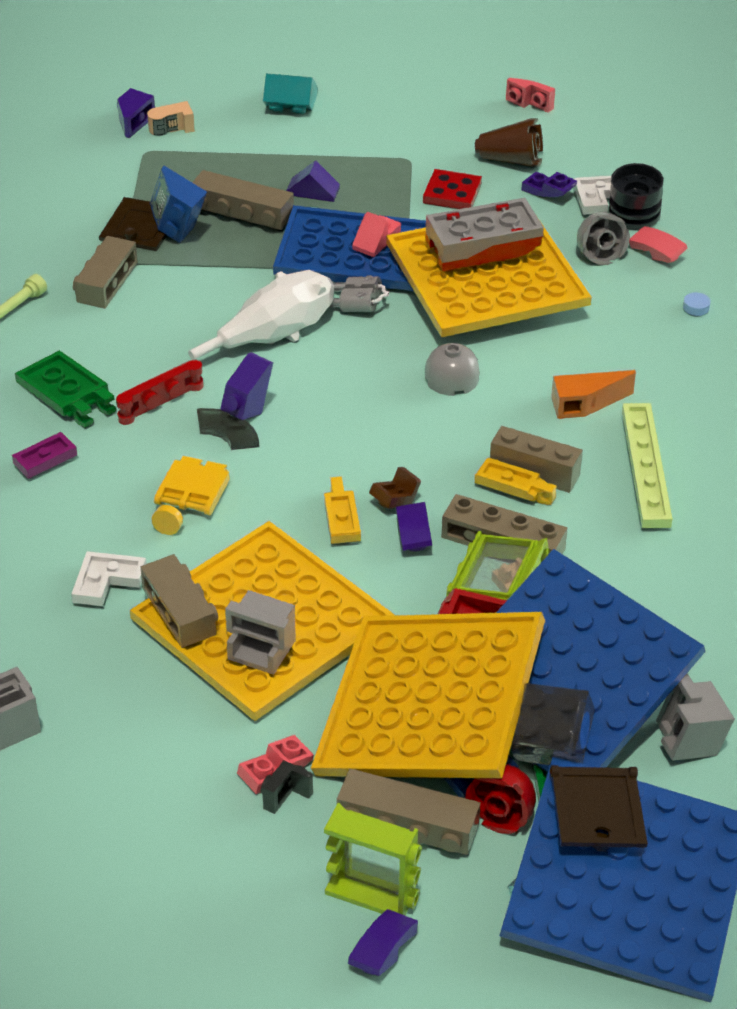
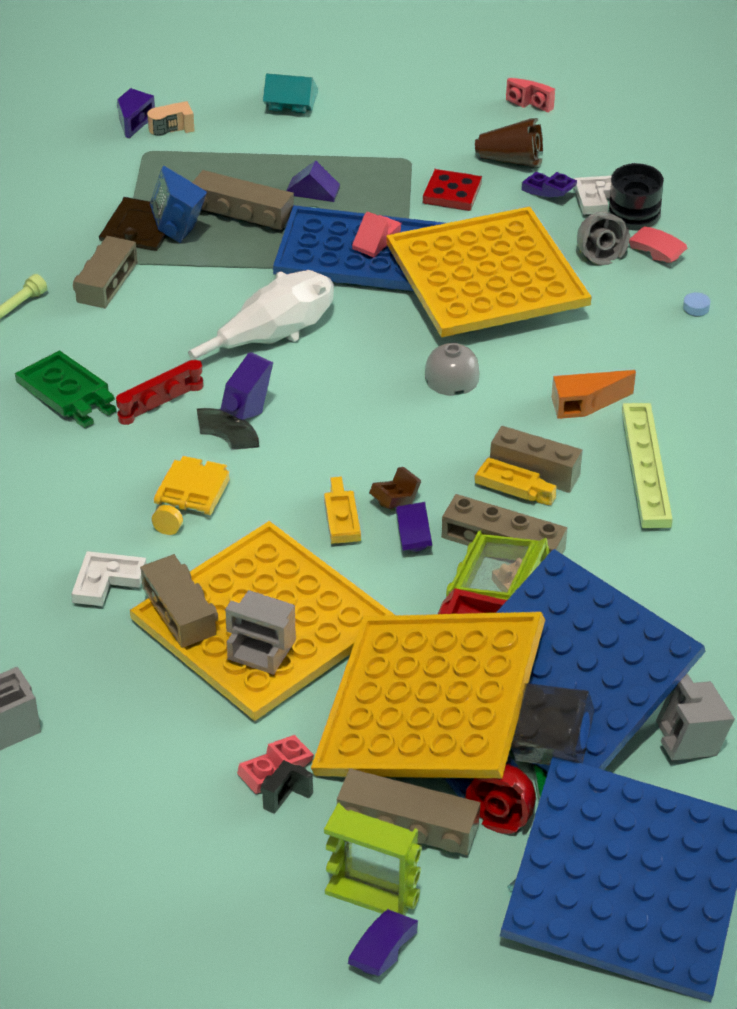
magenta plate [12,432,77,479] -> none
light grey piece [329,275,389,312] -> none
light grey piece [425,198,544,271] -> none
dark brown container [549,765,648,851] -> none

